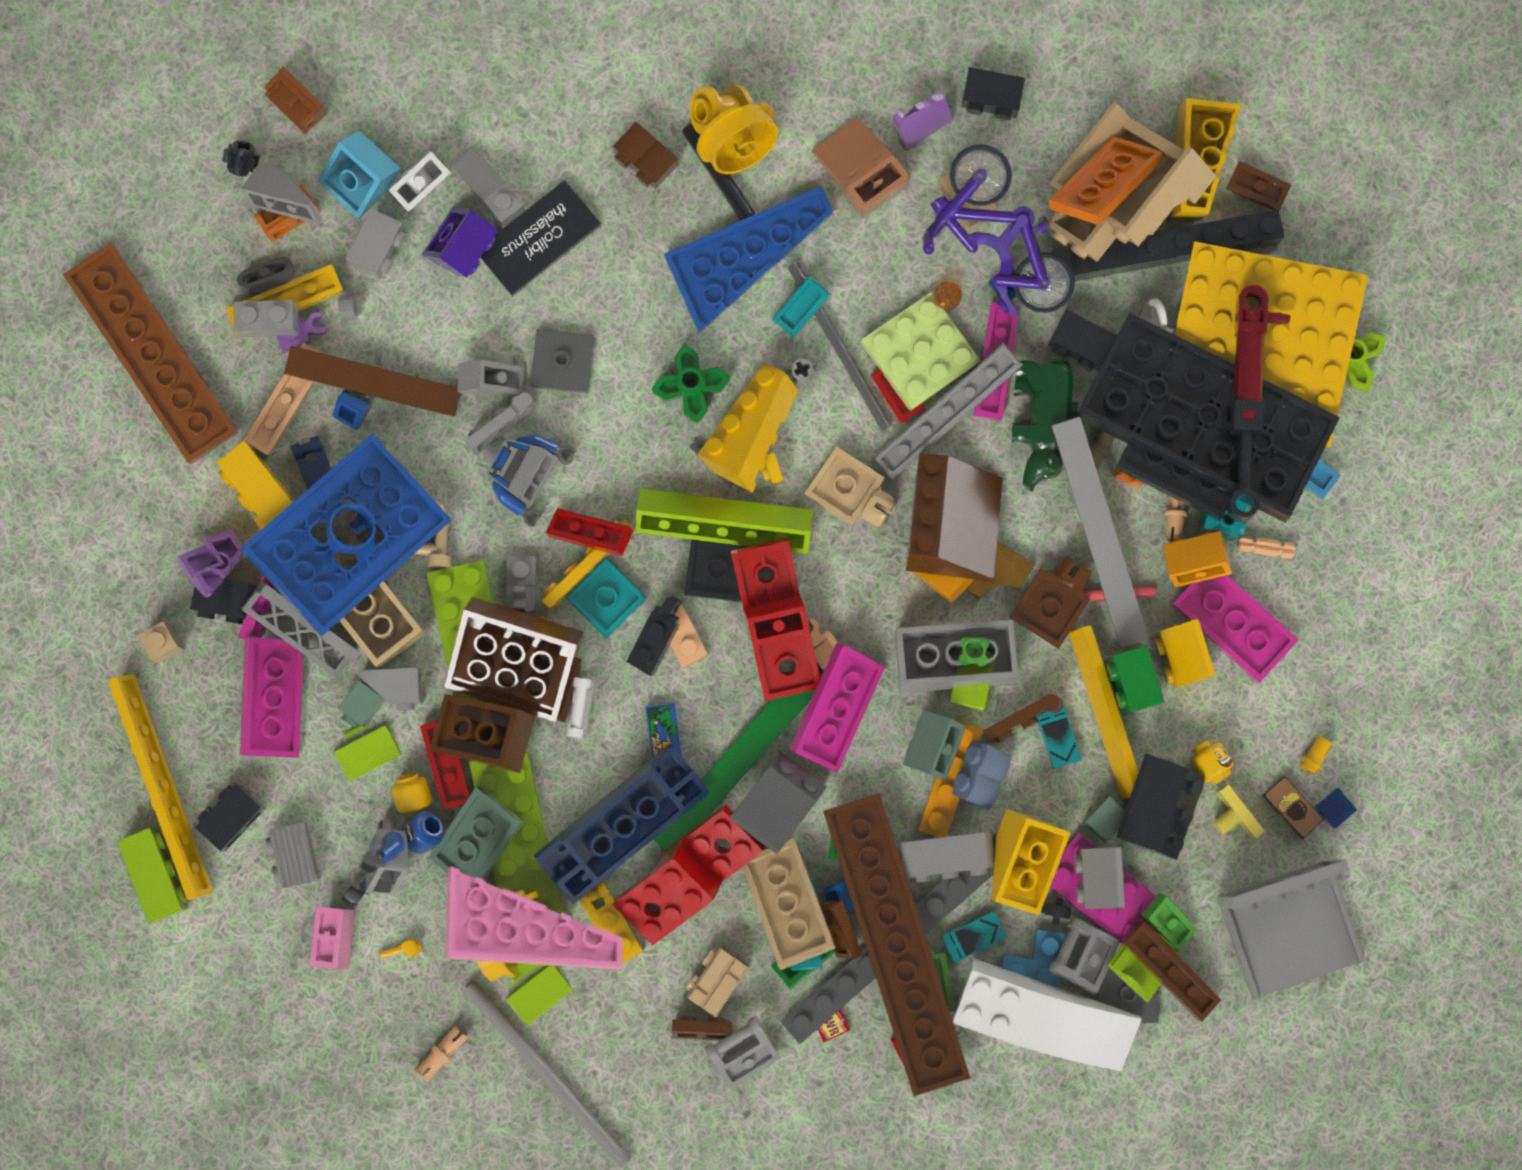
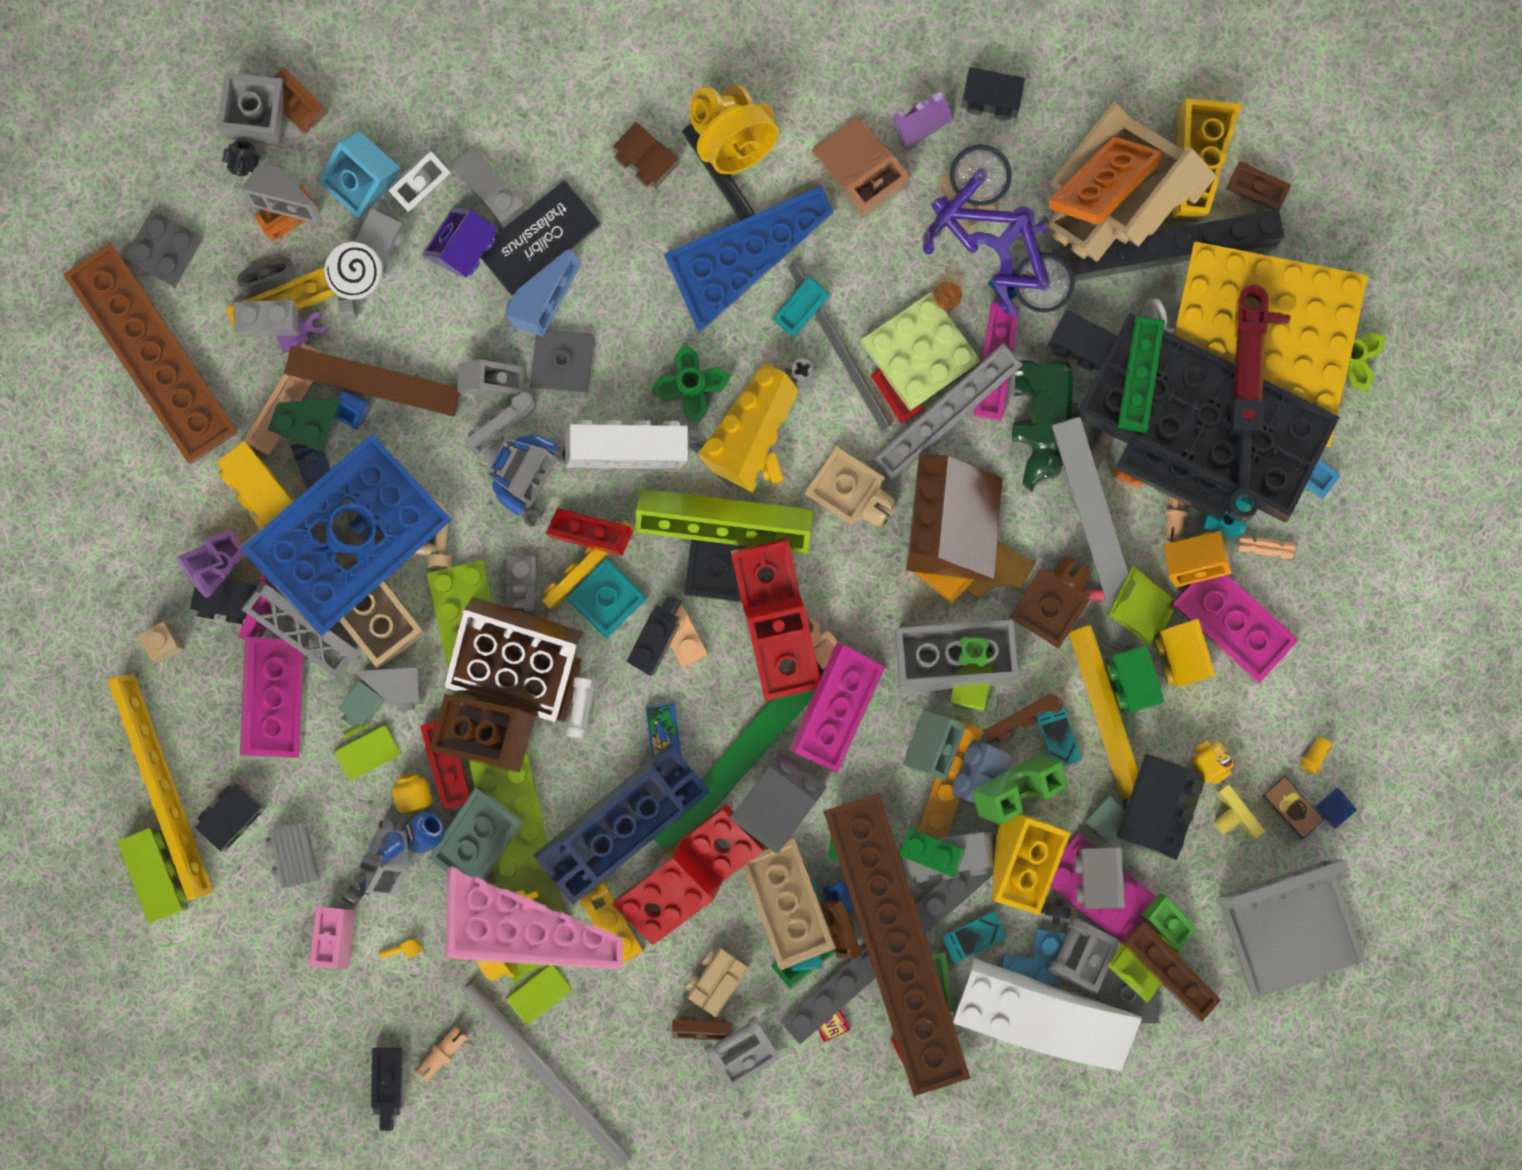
none -> dark grey plate [123,210,203,288]
none -> light grey slope [217,72,283,144]
none -> dark green wing [268,398,343,452]
none -> white tile [324,242,383,300]
none -> black hinge [371,1047,403,1131]
none -> medium blue slope [505,249,581,337]
none -> white brick [565,420,688,469]
none -> green plate [899,827,965,877]
none -> bright green arch [972,754,1068,825]
none -> lime piece [1107,566,1174,646]
none -> green tile [1117,315,1165,433]

